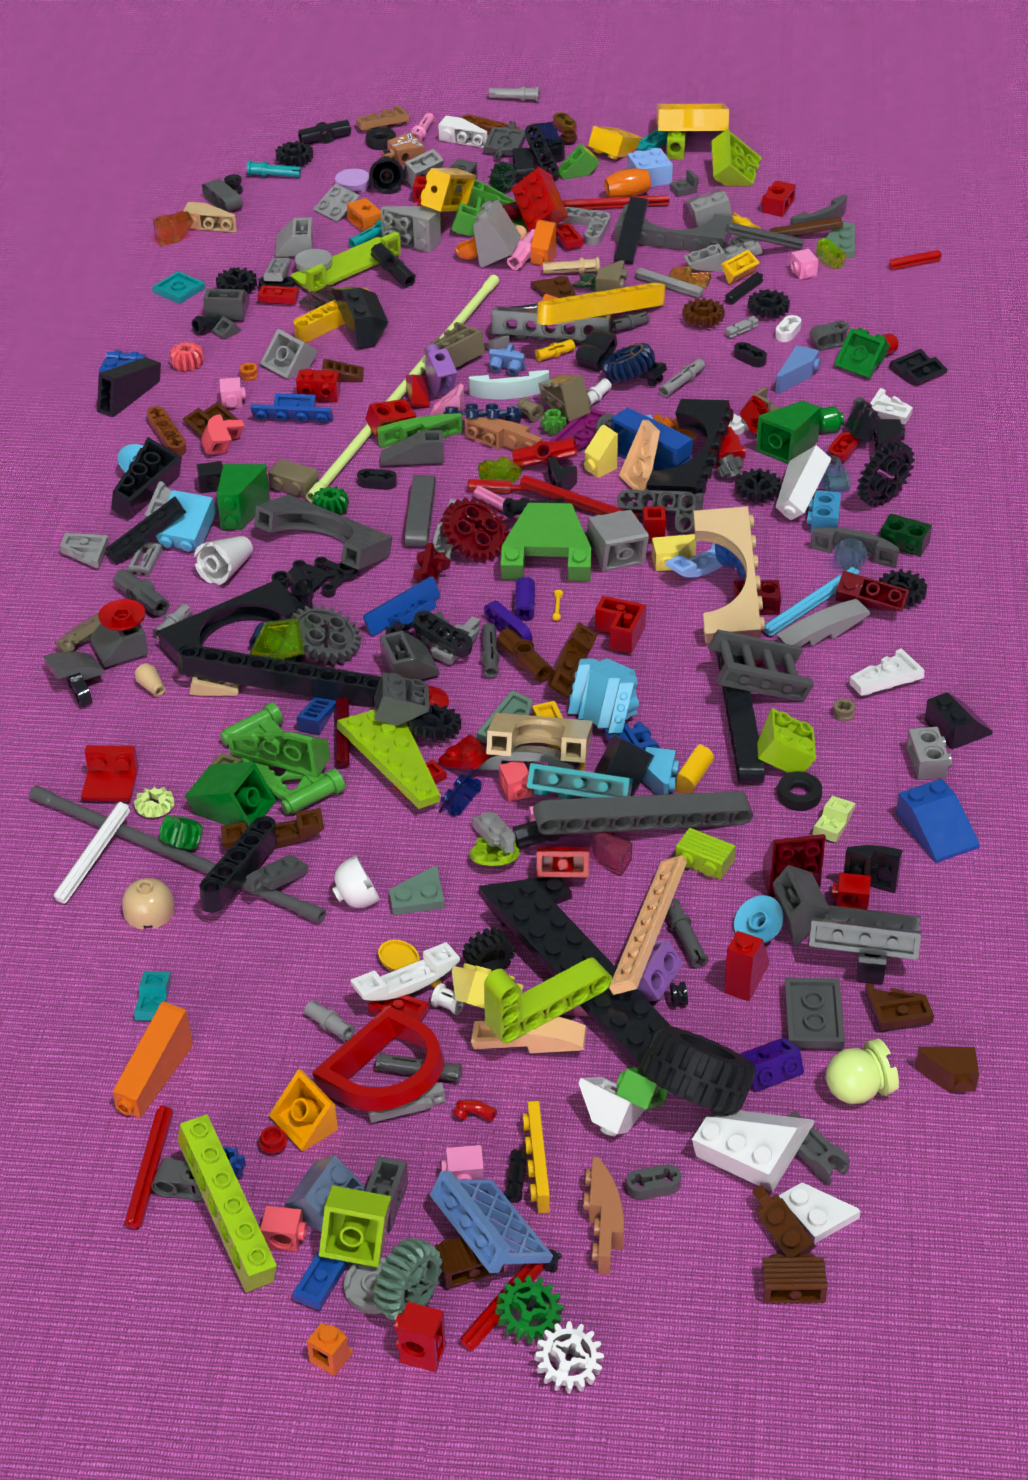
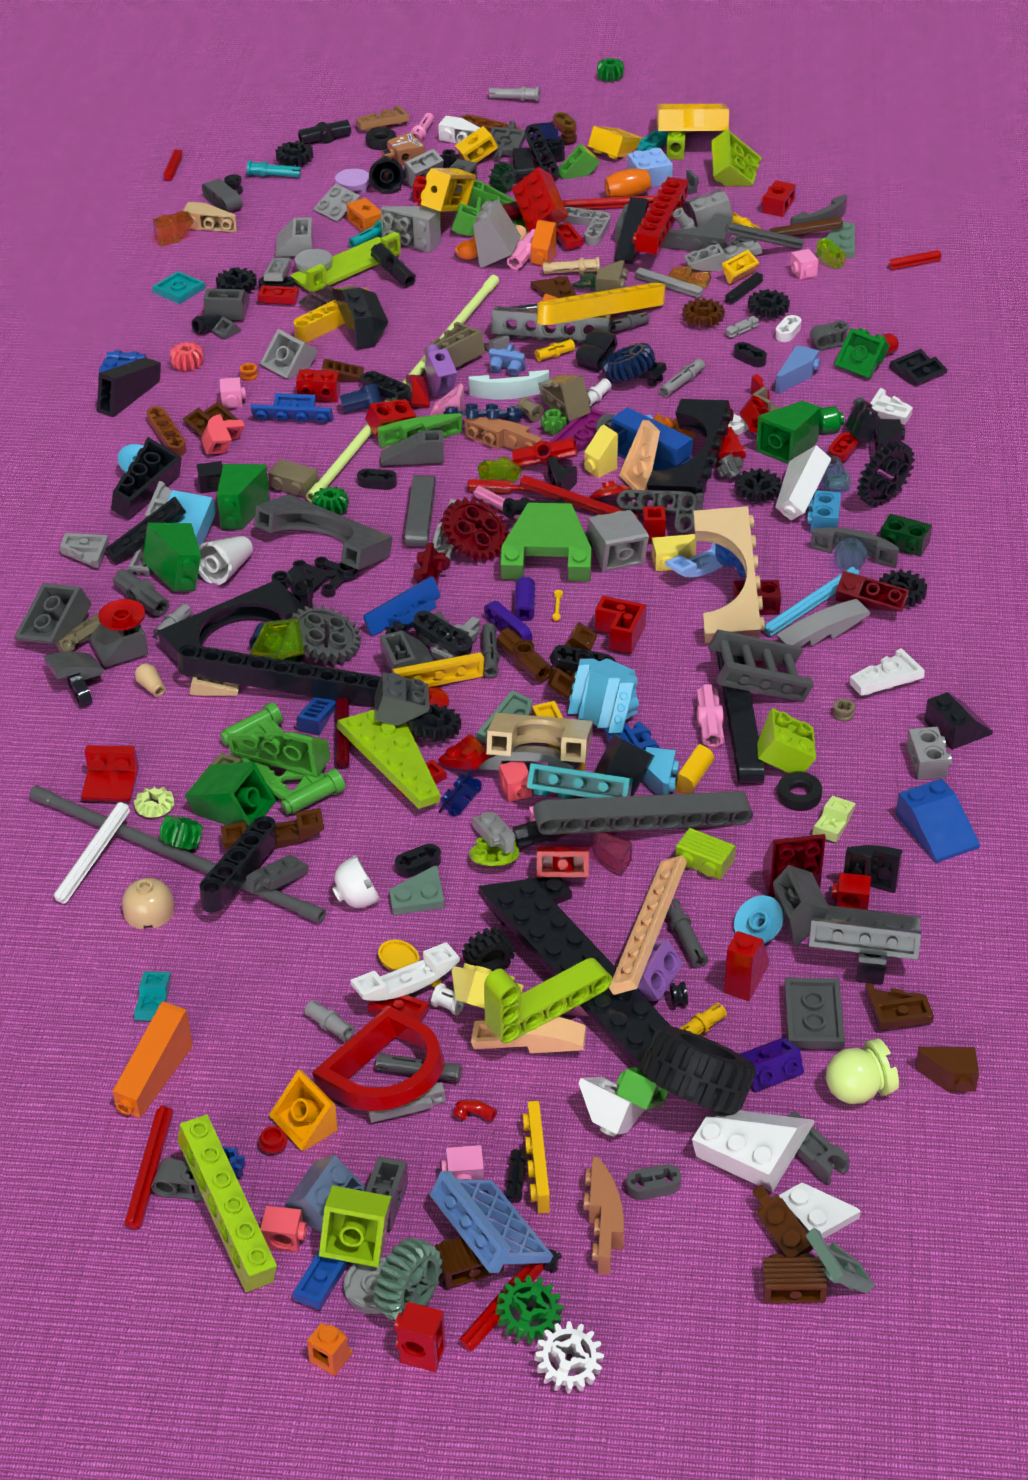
none -> dark grey slope [14,583,92,645]
none -> green slope [142,523,201,591]
none -> red axle [163,149,183,181]
none -> dark blue piece [340,384,382,413]
none -> black beam [360,371,413,401]
none -> yellow plate [392,652,484,687]
none -> black beam [395,844,441,878]
none -> black gear [440,149,459,168]
none -> yellow brick [454,126,498,162]
none -> black beam [549,645,616,672]
none -> red dish [589,480,632,498]
none -> green gear [597,58,624,82]
none -> red brick [633,177,689,254]
none -> light grey pin [673,208,696,230]
none -> yellow pin [679,1002,727,1035]
none -> bright pink piece [697,684,724,749]
none -> red tile [751,374,770,400]
none -> sand green wing [805,1228,875,1294]

